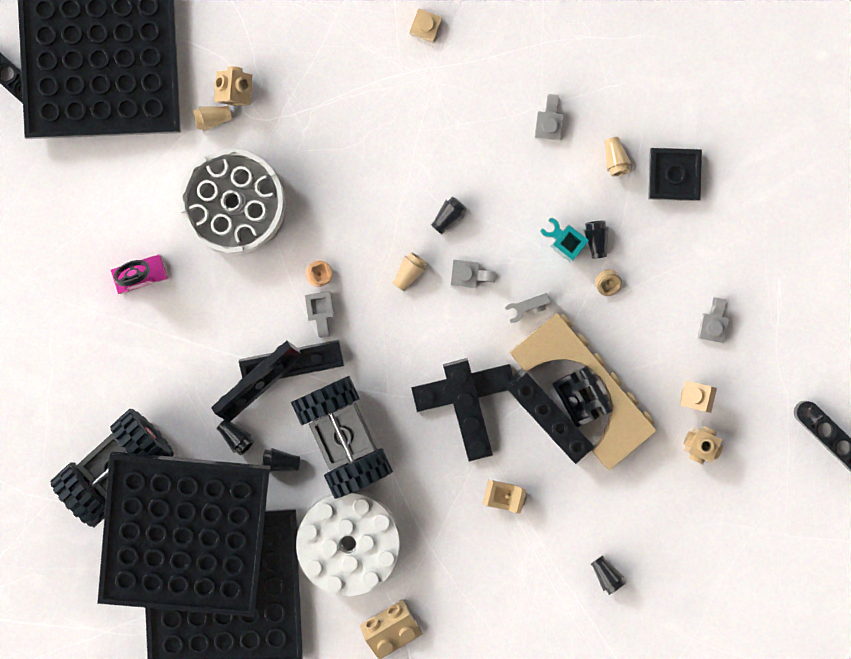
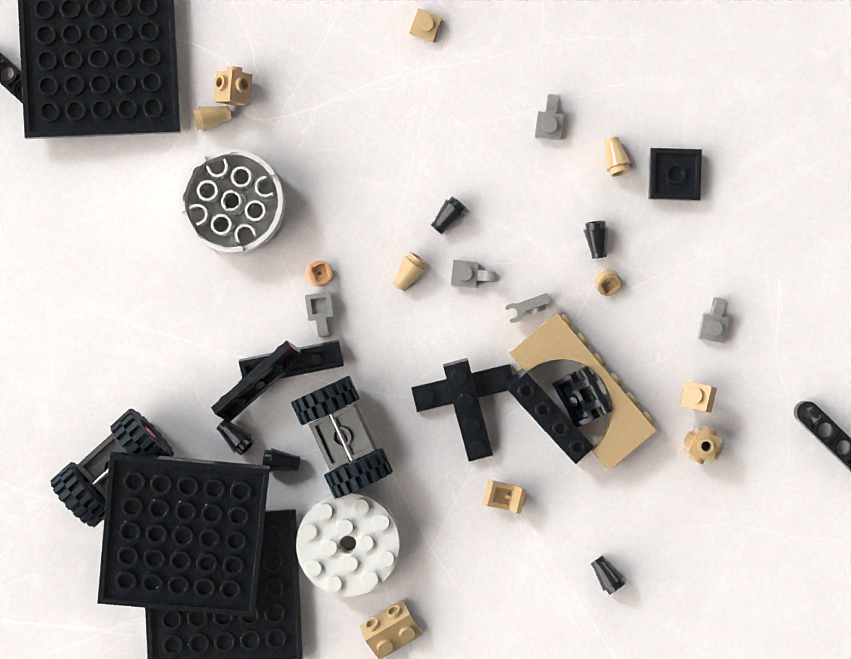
piece [111,254,168,294] -> none
teal brick [540,218,589,262] -> none

